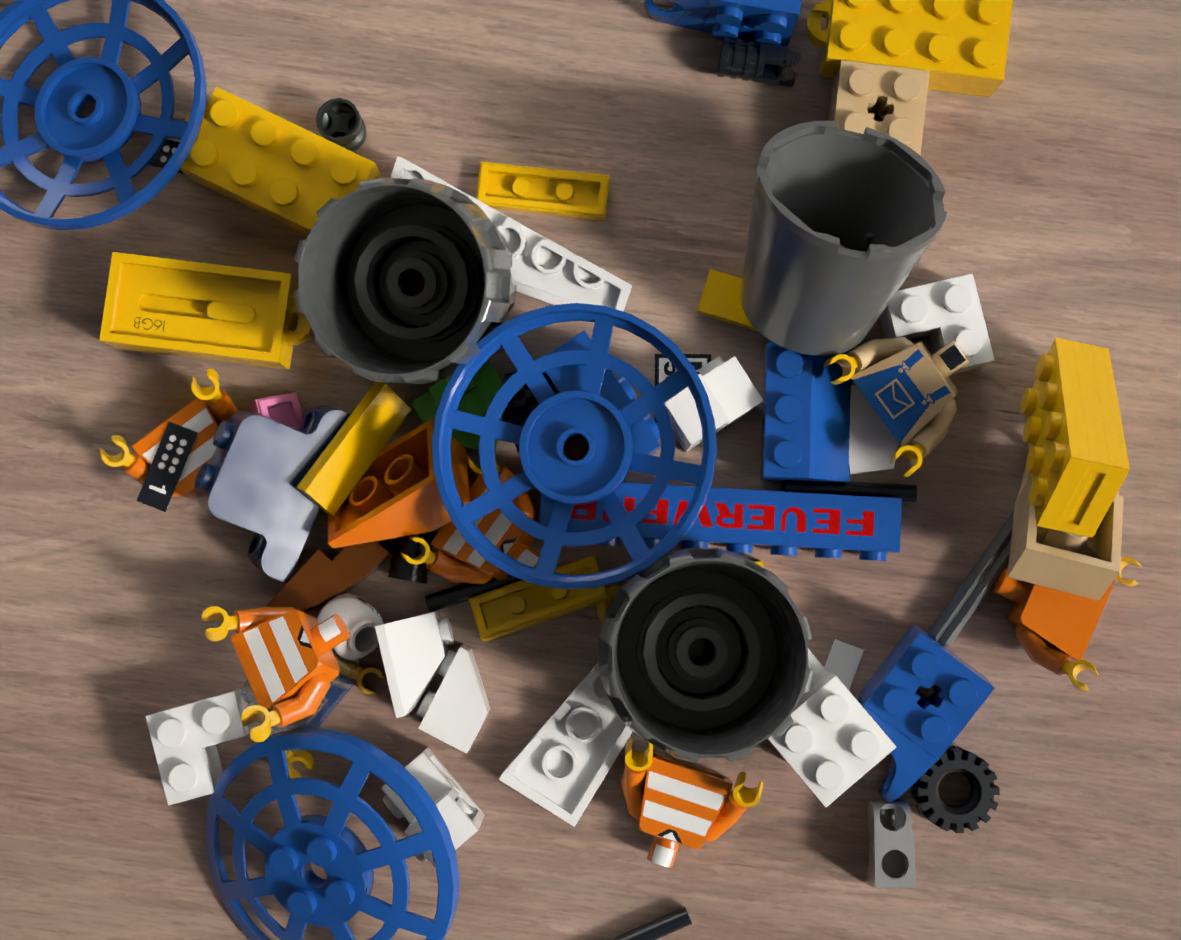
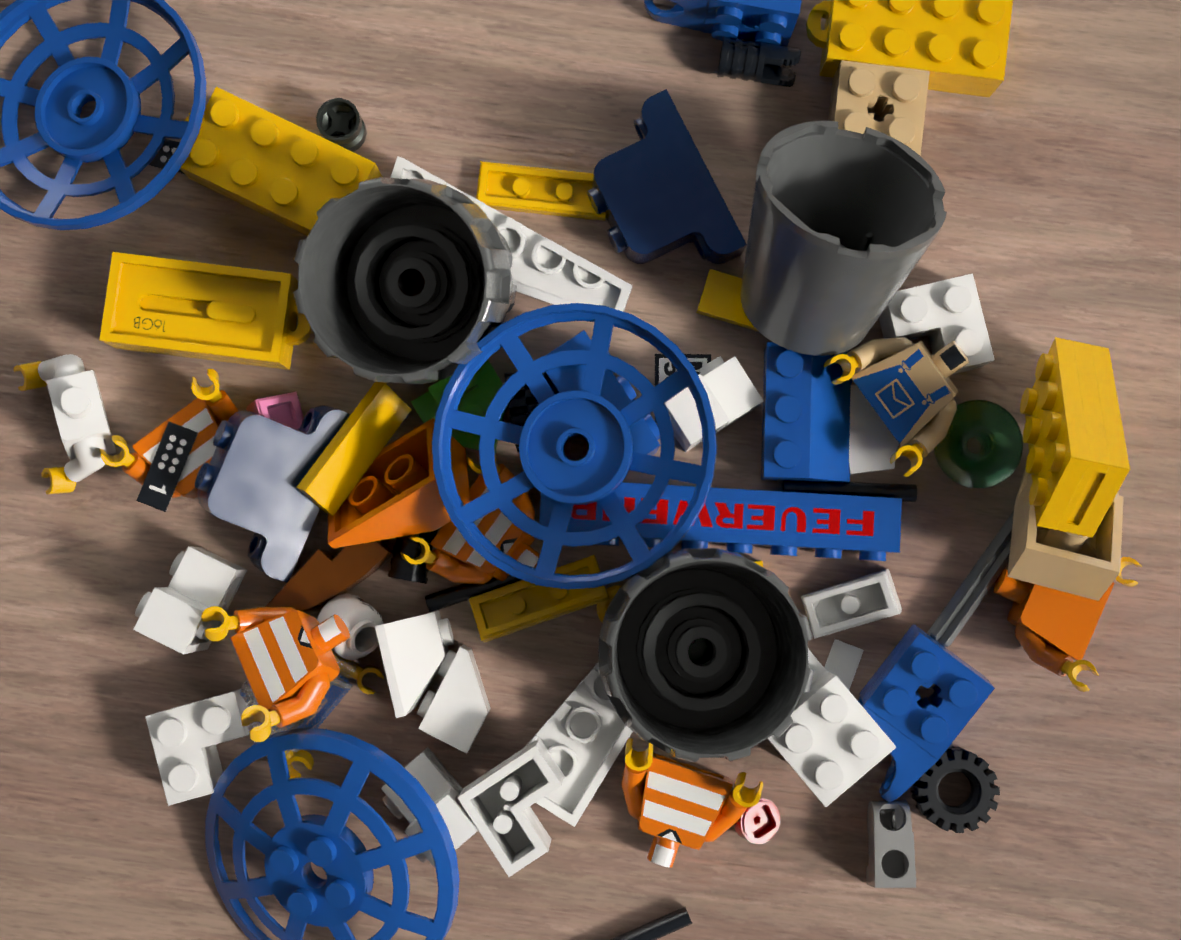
none -> white torso [13,354,116,494]
none -> white brick [133,546,247,654]
none -> white brick [457,738,564,877]
none -> dark blue brick [587,89,747,264]
none -> tile [734,797,780,844]
none -> white slope [801,569,902,639]
none -> clear green dish [934,400,1023,489]

